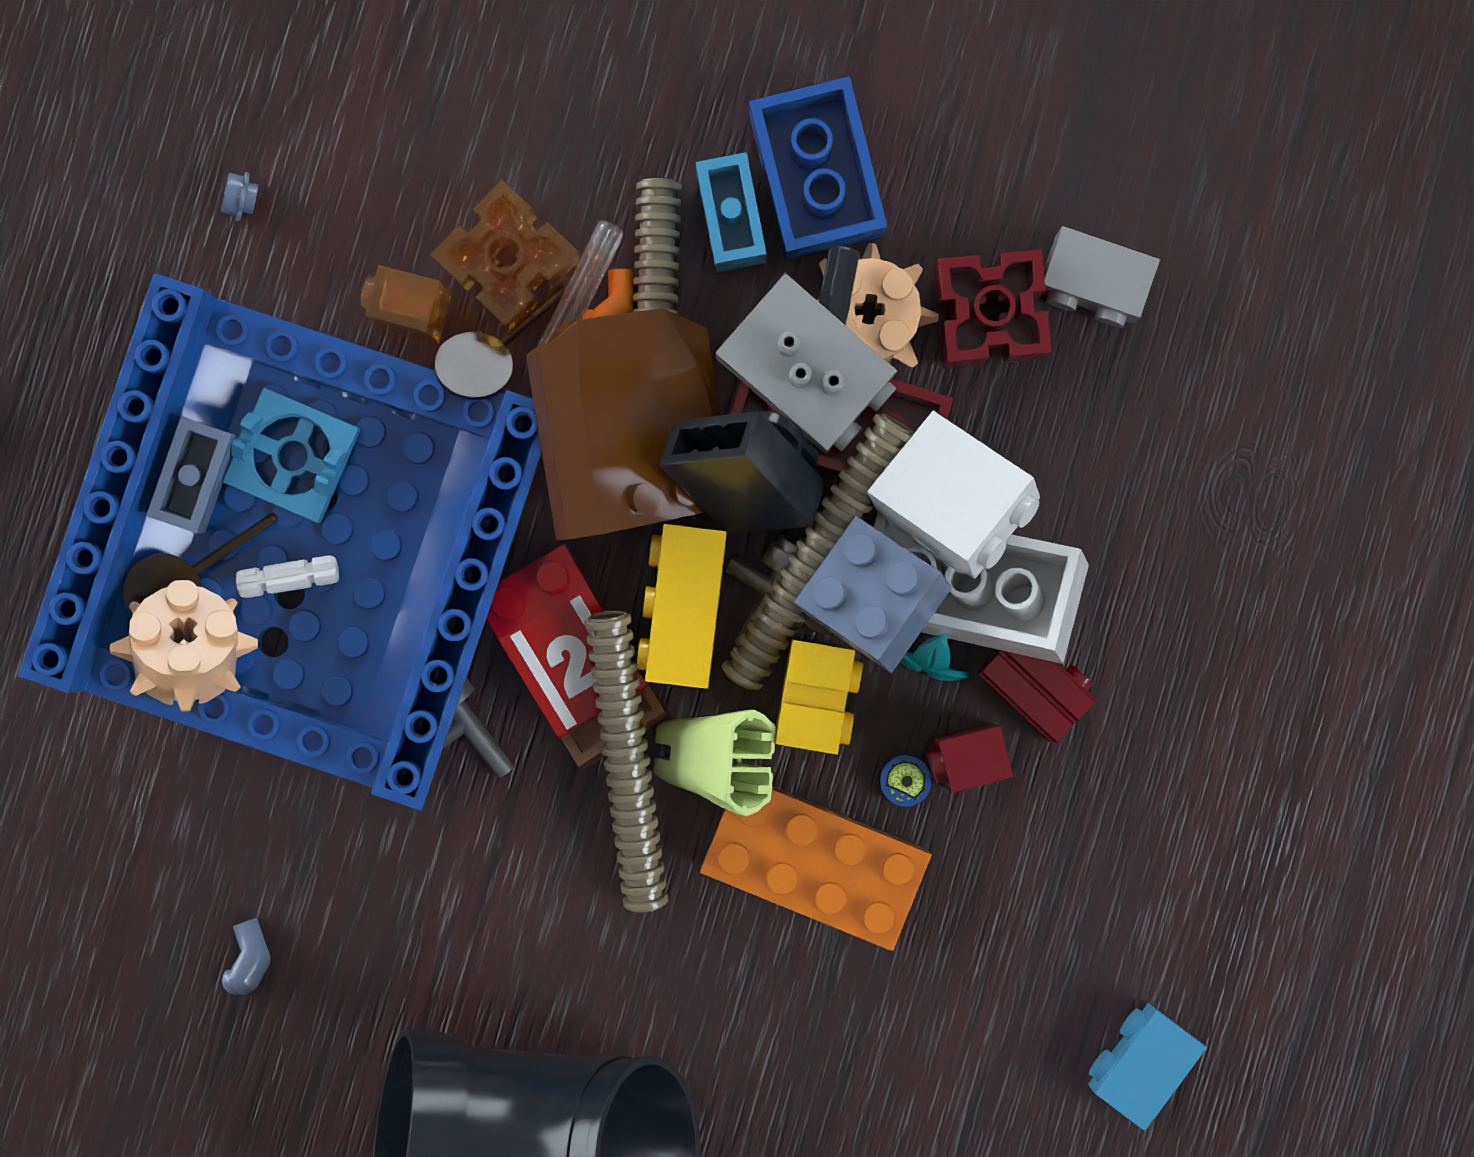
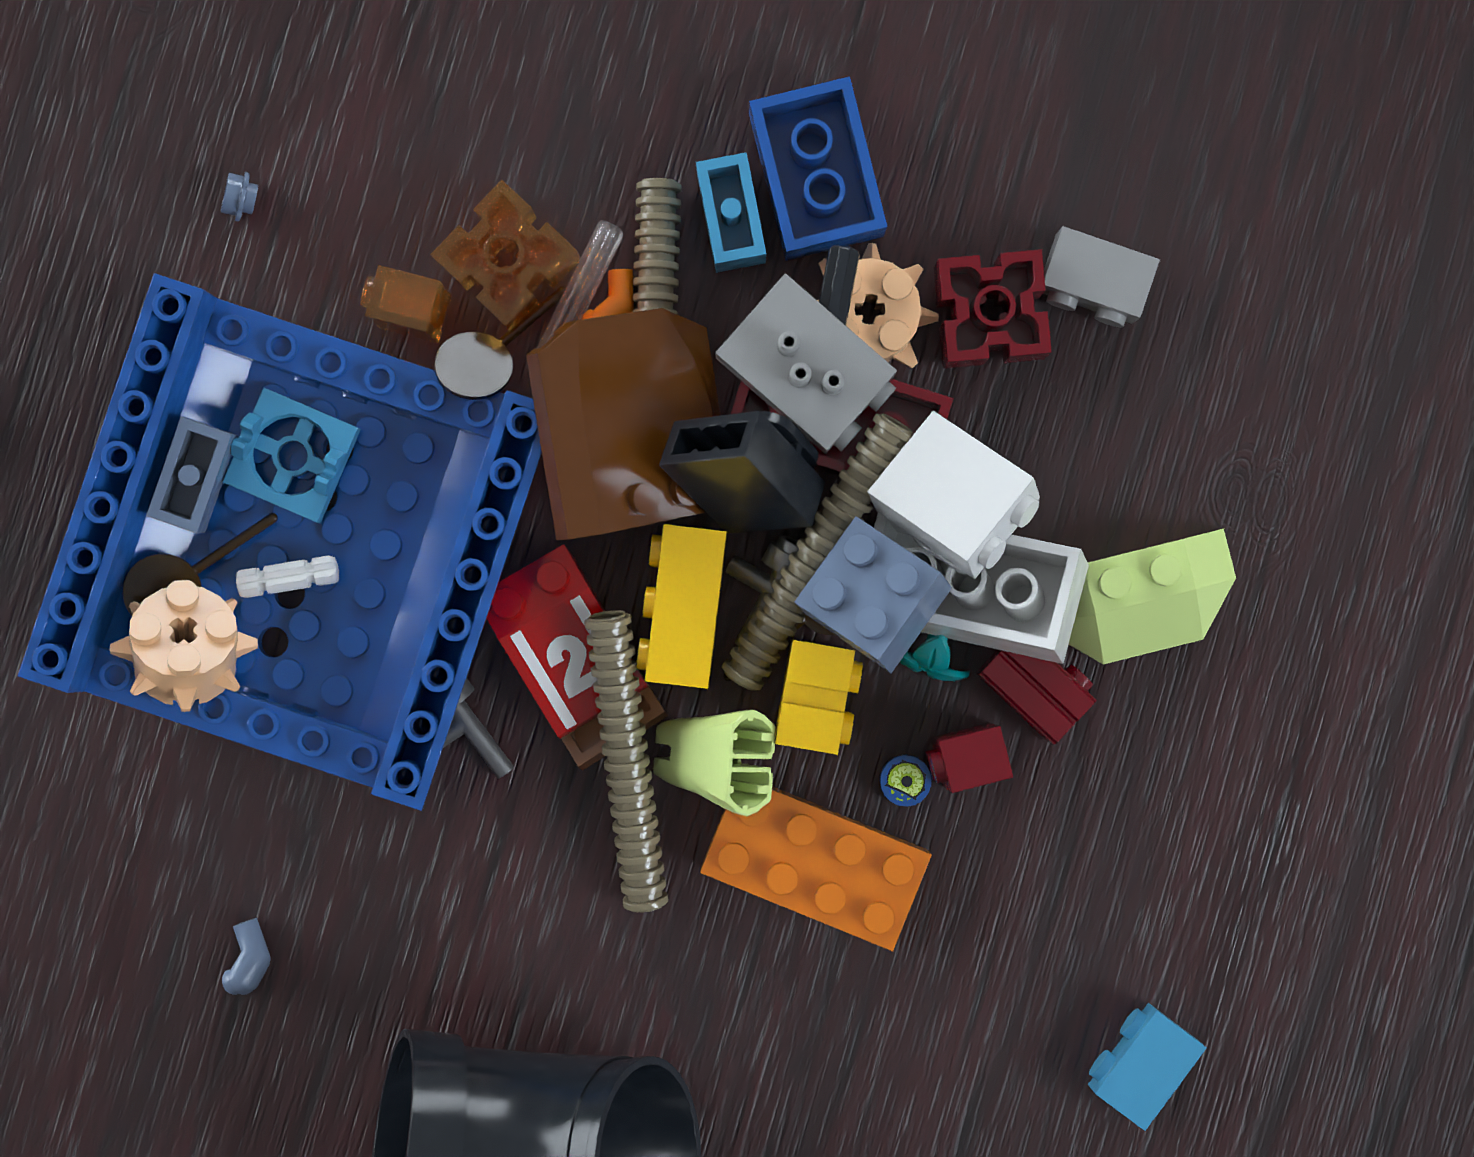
none -> yellowish green wedge [1068,529,1236,664]

